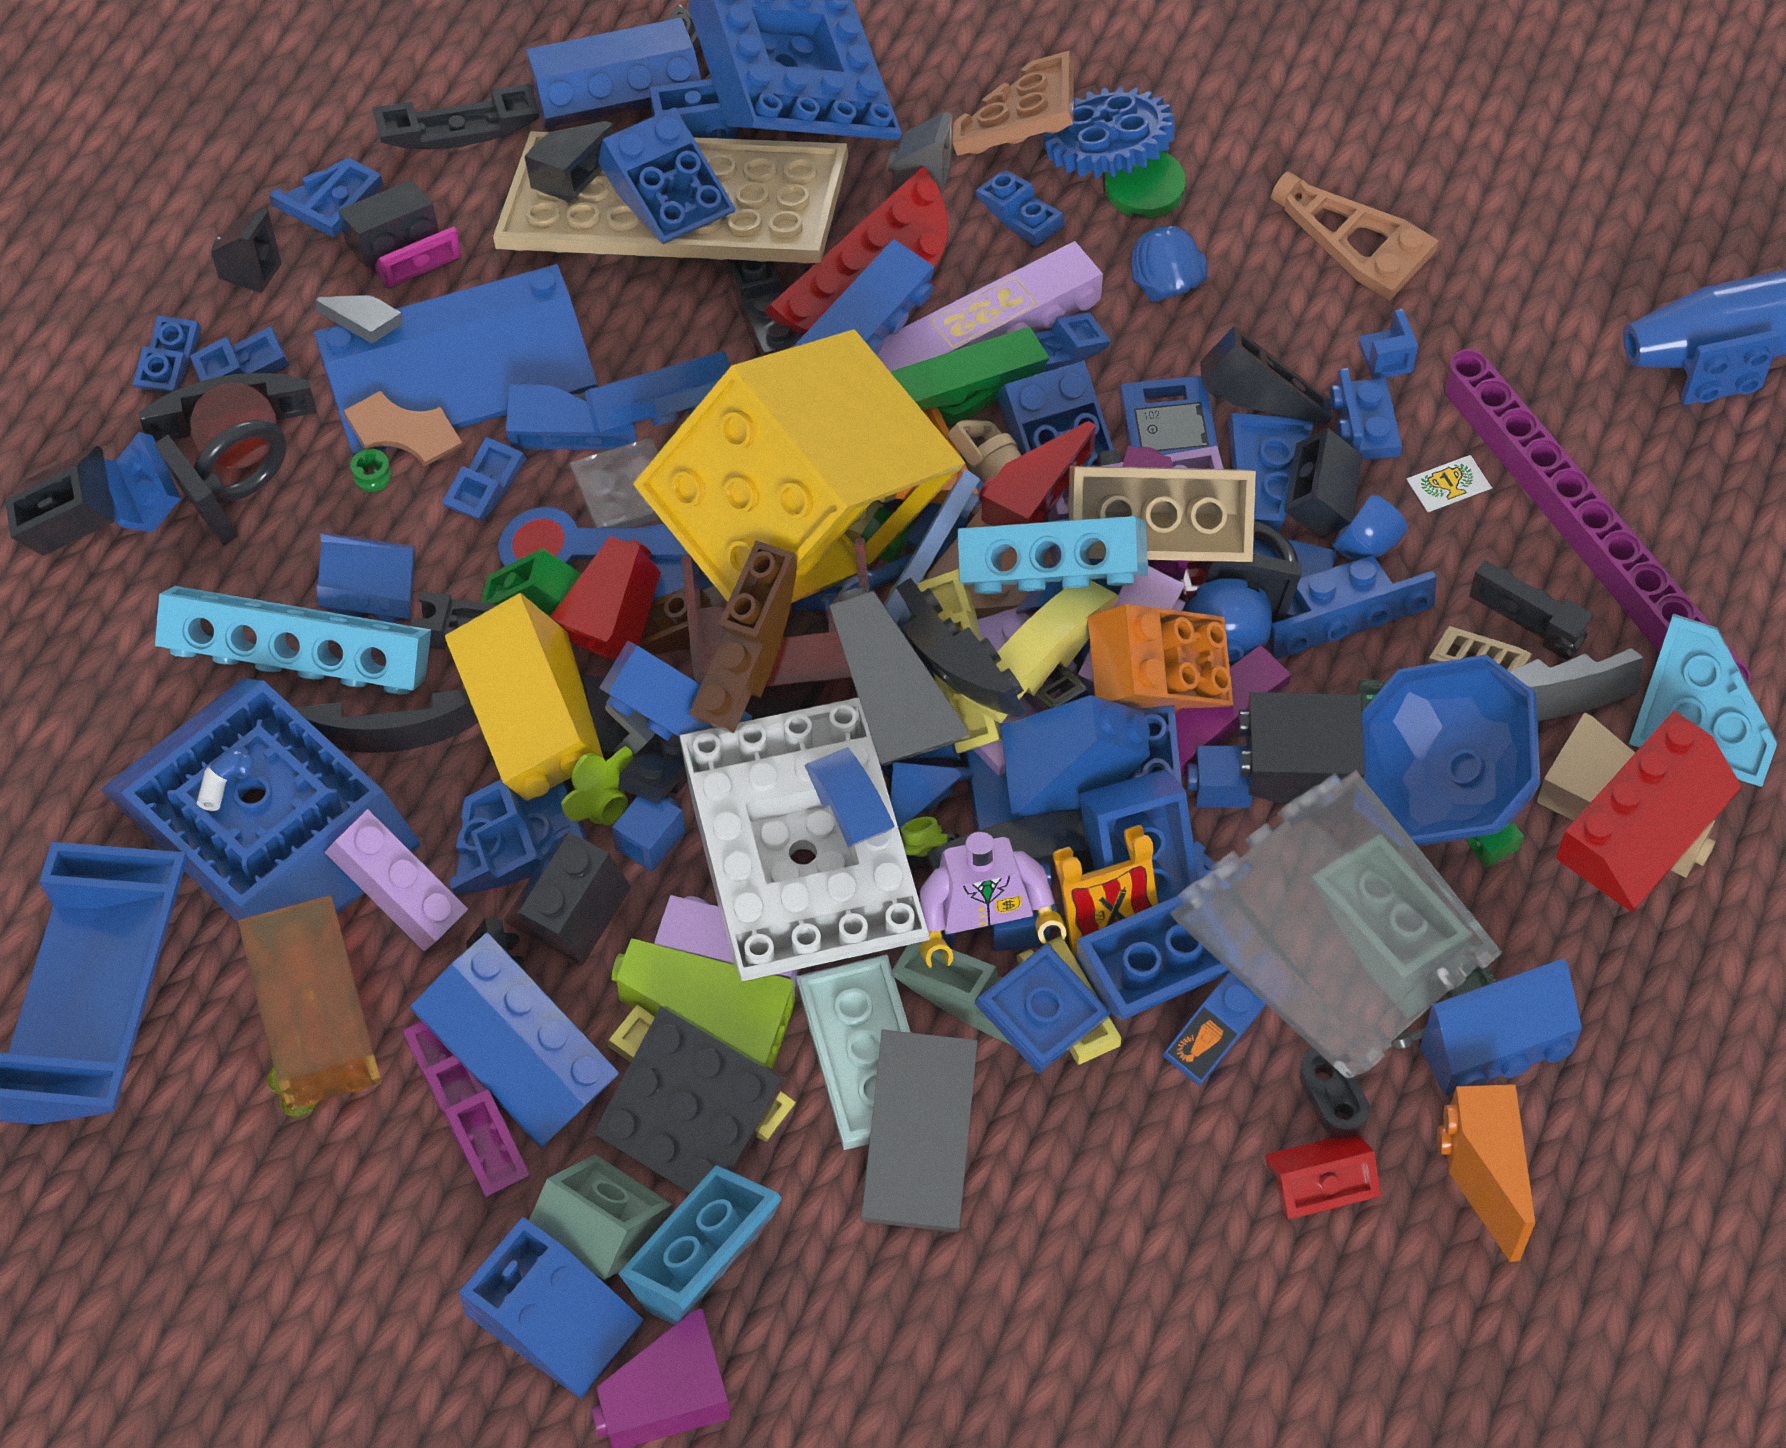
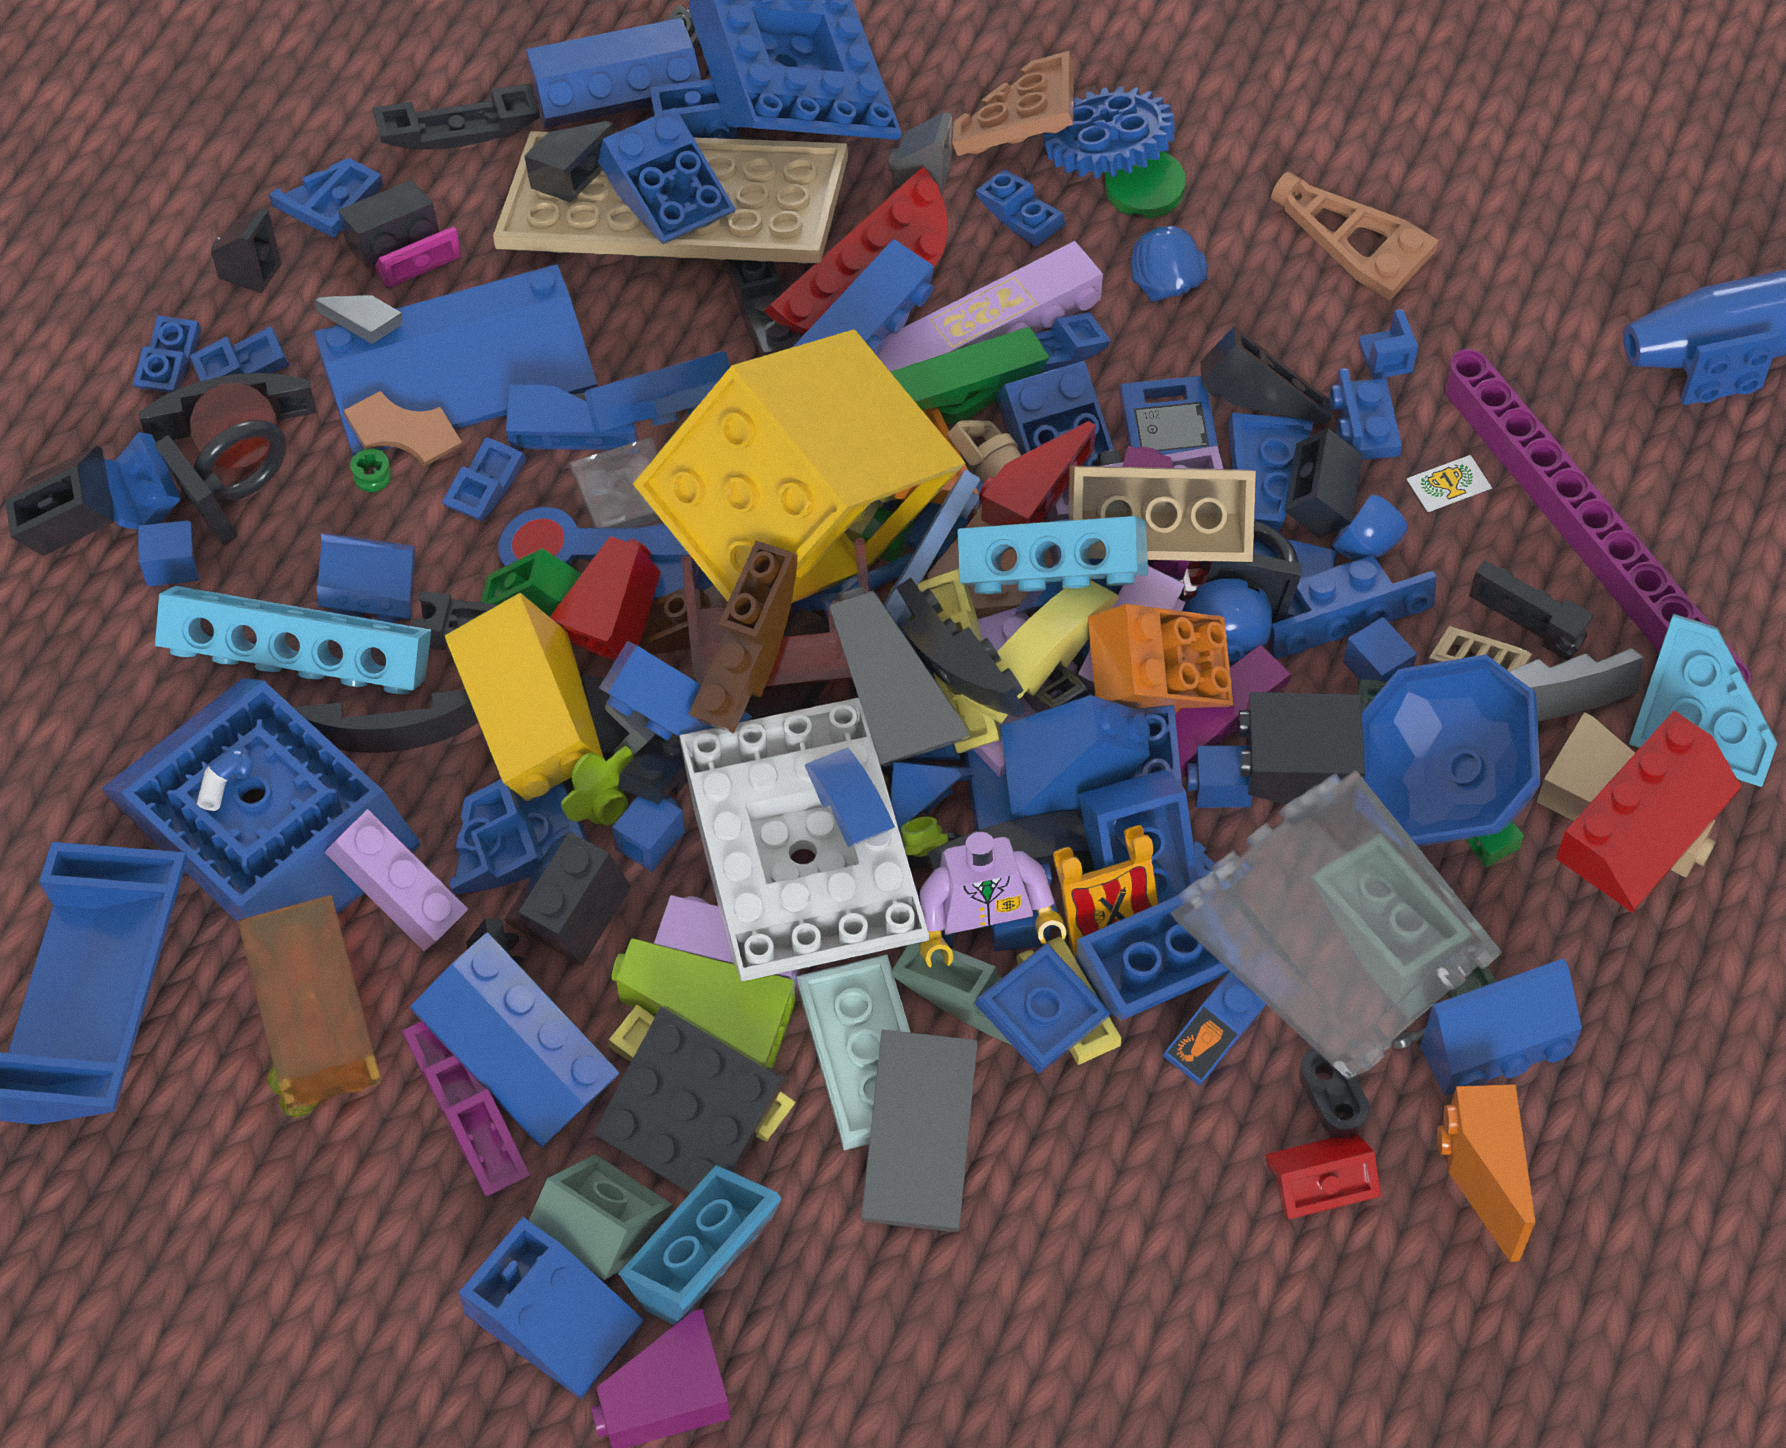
none -> blue panel [138,521,199,586]
none -> blue brick [1343,617,1417,697]

